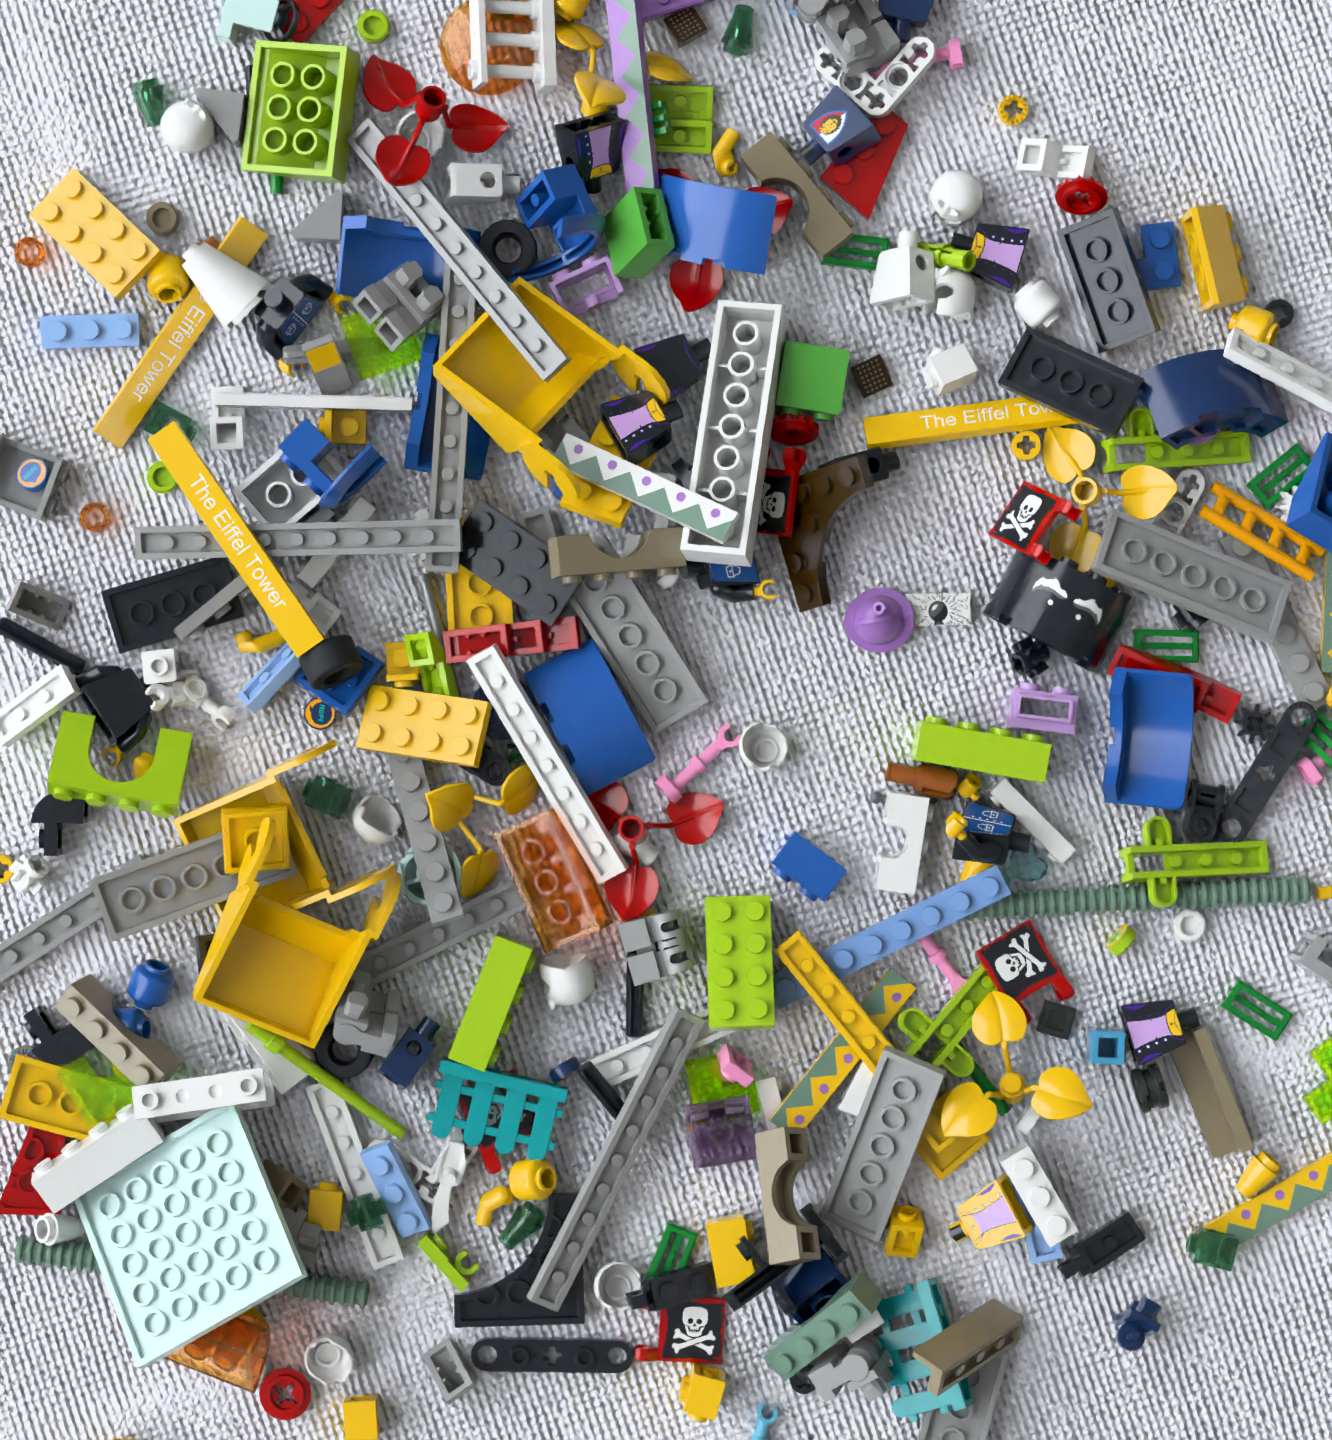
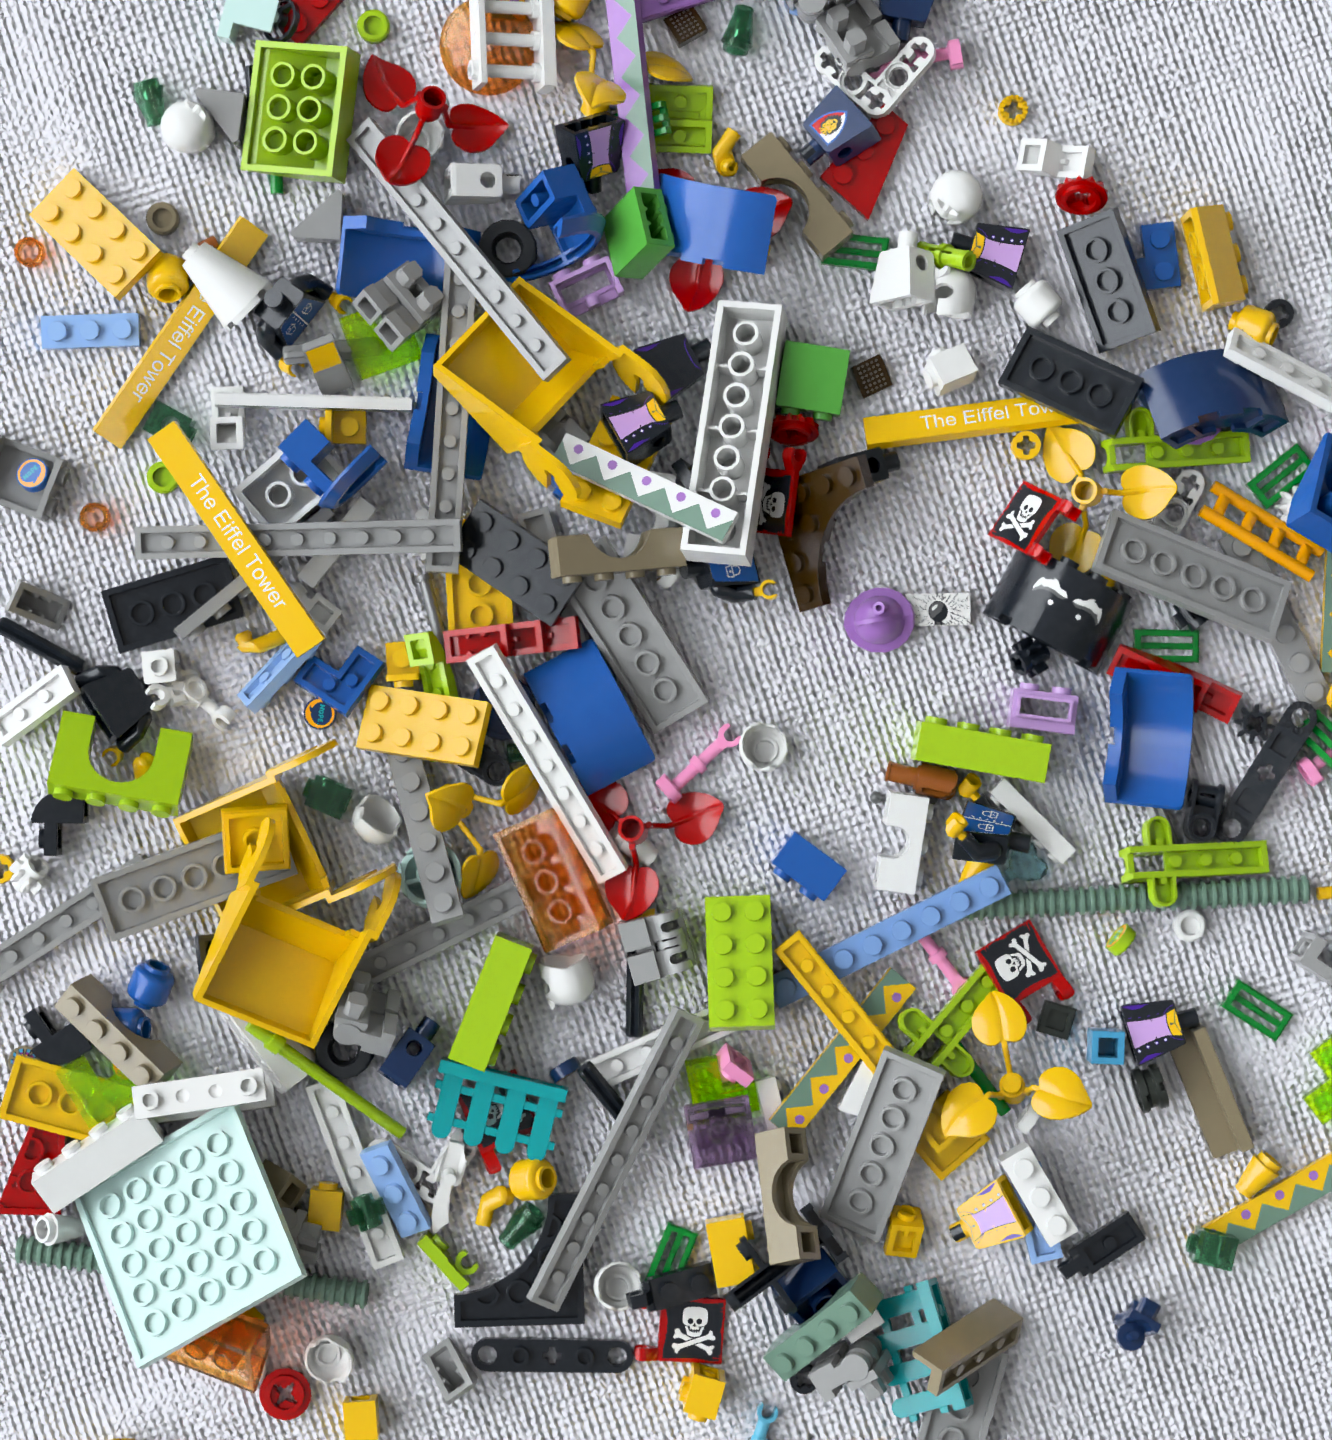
black tyre [299,635,364,690] -> none

